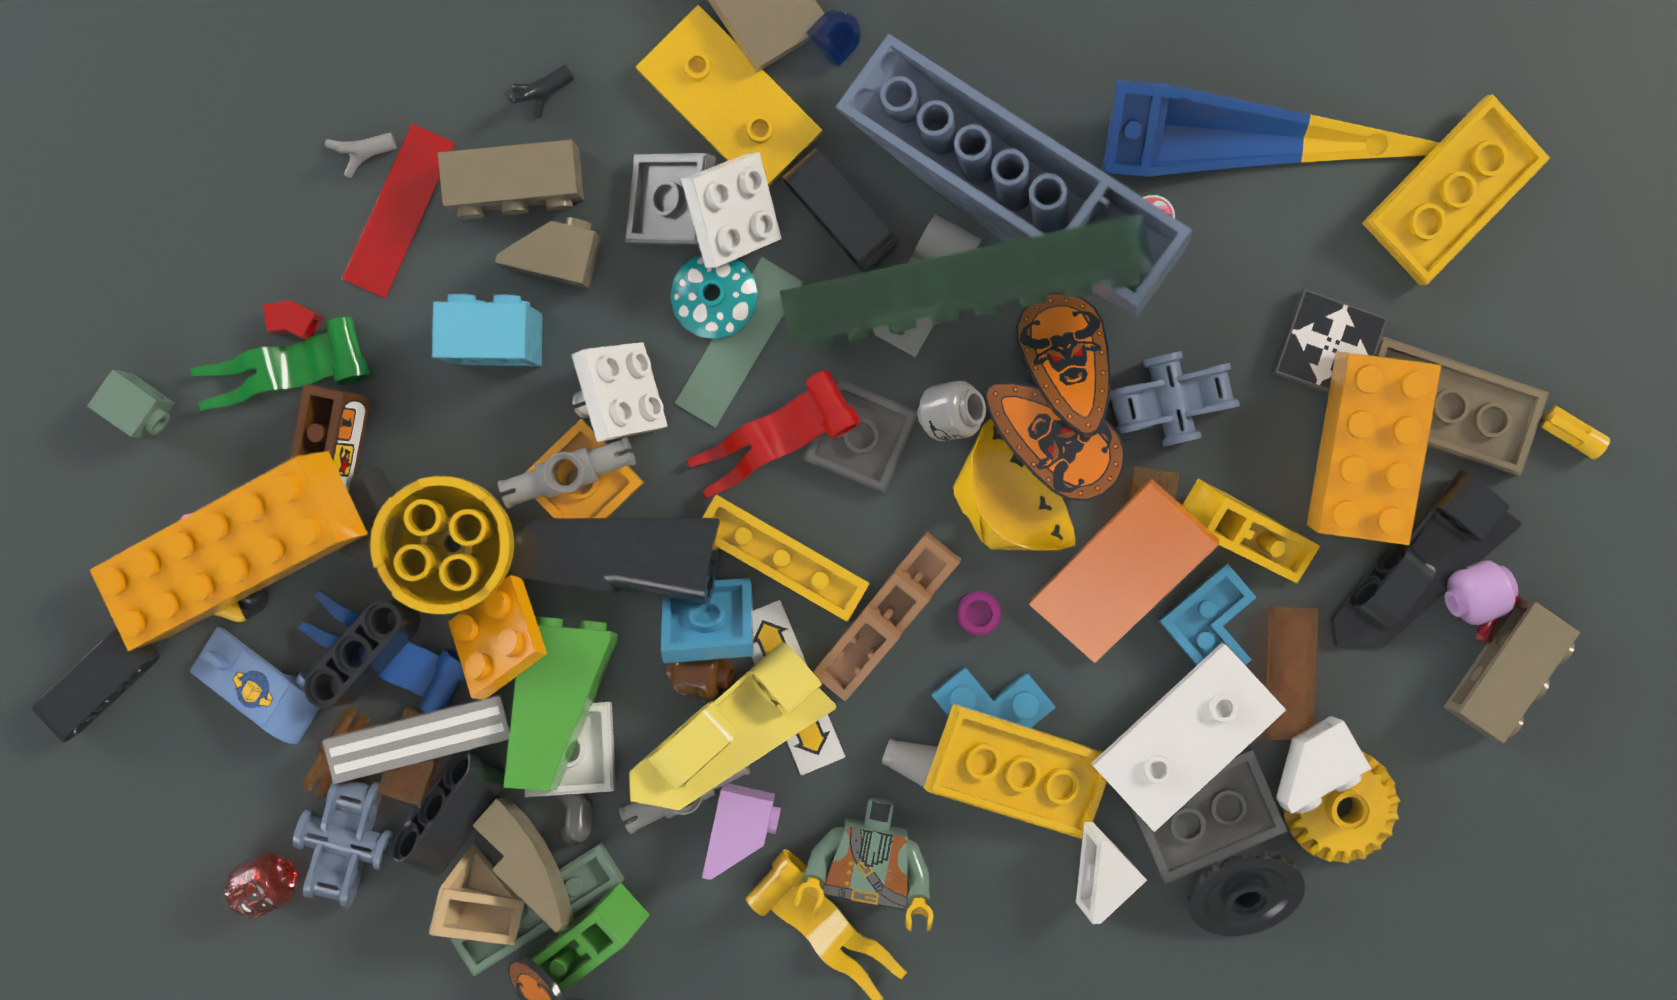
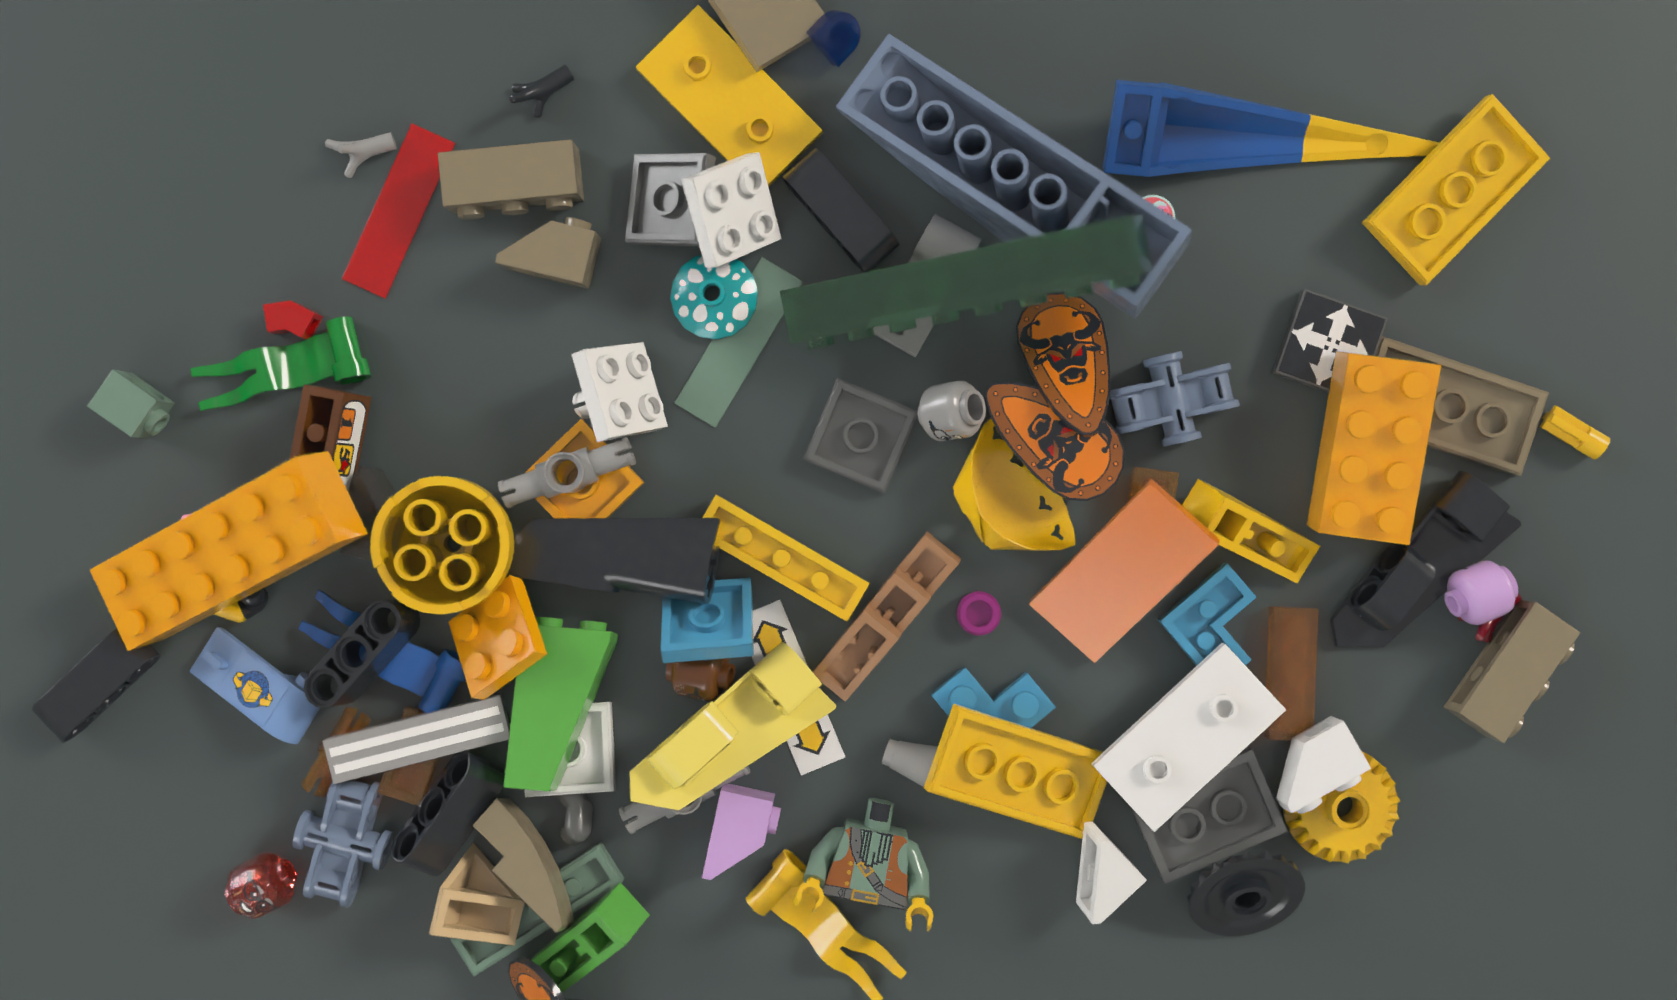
medium azure brick [432,294,542,366] -> none
red flag [686,370,862,499] -> none

